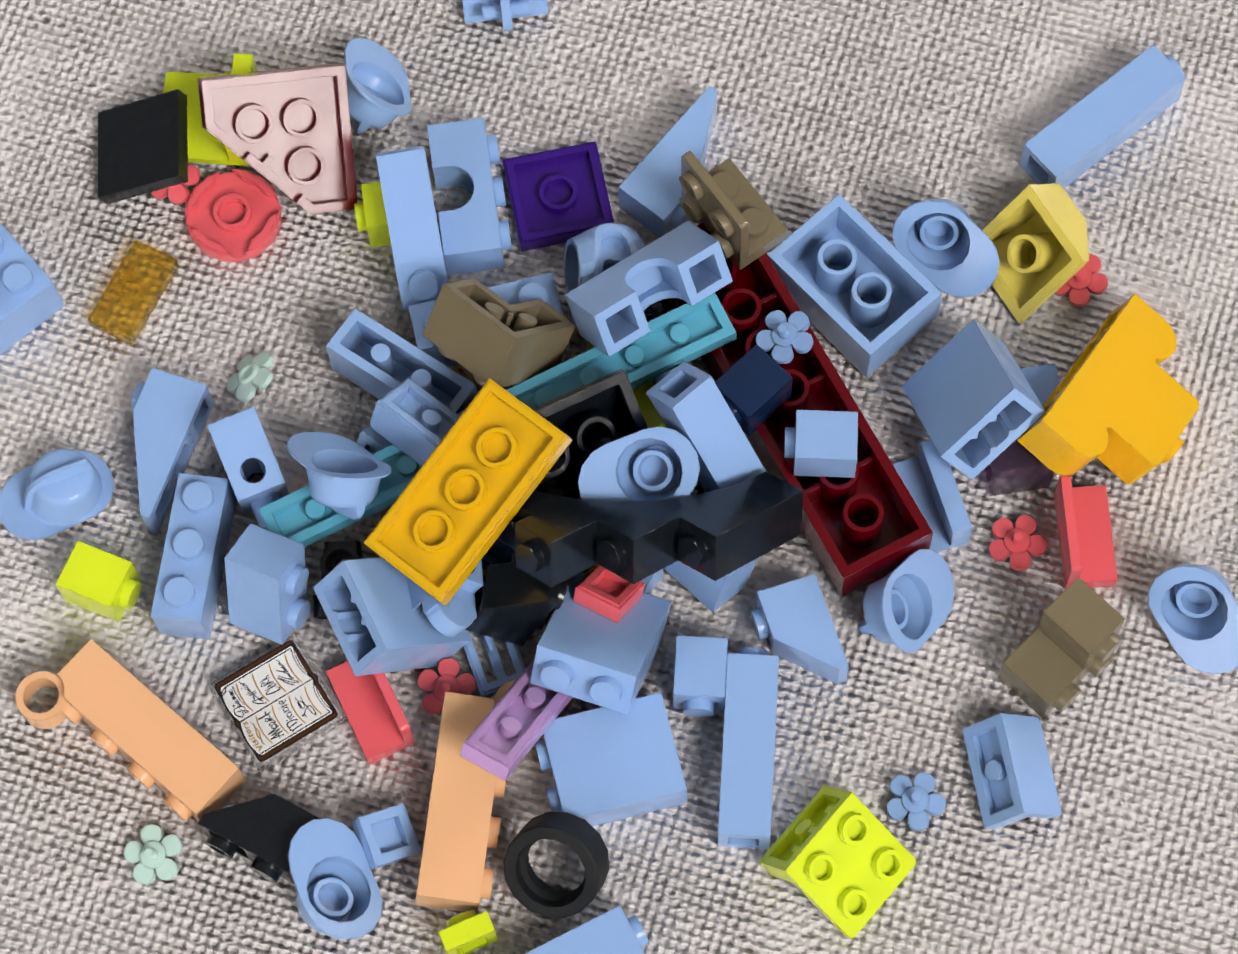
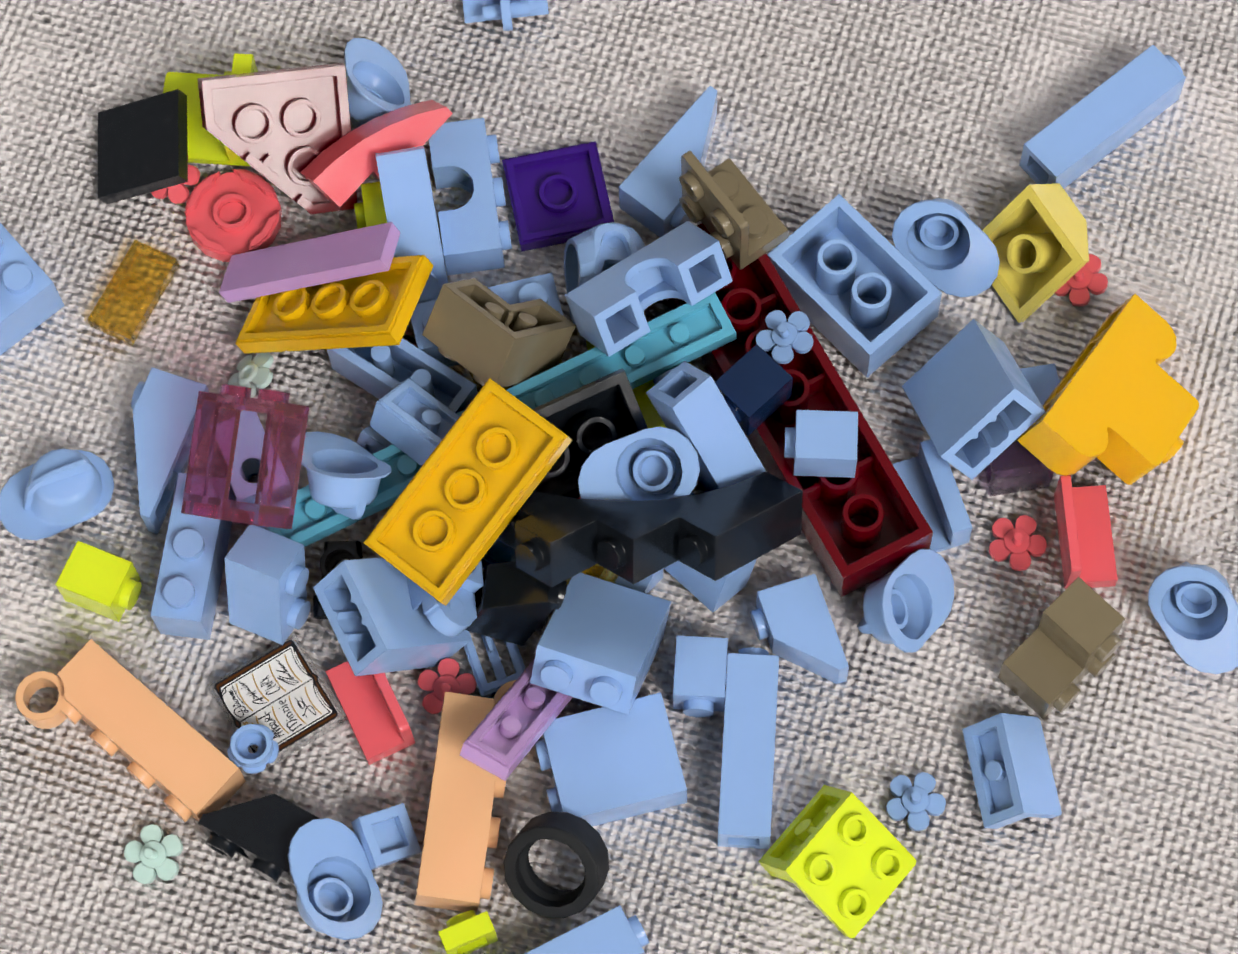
coral tile [573,564,645,623] -> none
none -> clear pink window [181,384,309,529]
none -> lavender tile [219,222,400,303]
none -> light blue plate [227,724,279,774]
none -> yellow tile [235,255,433,354]
none -> coral slope [300,100,453,207]

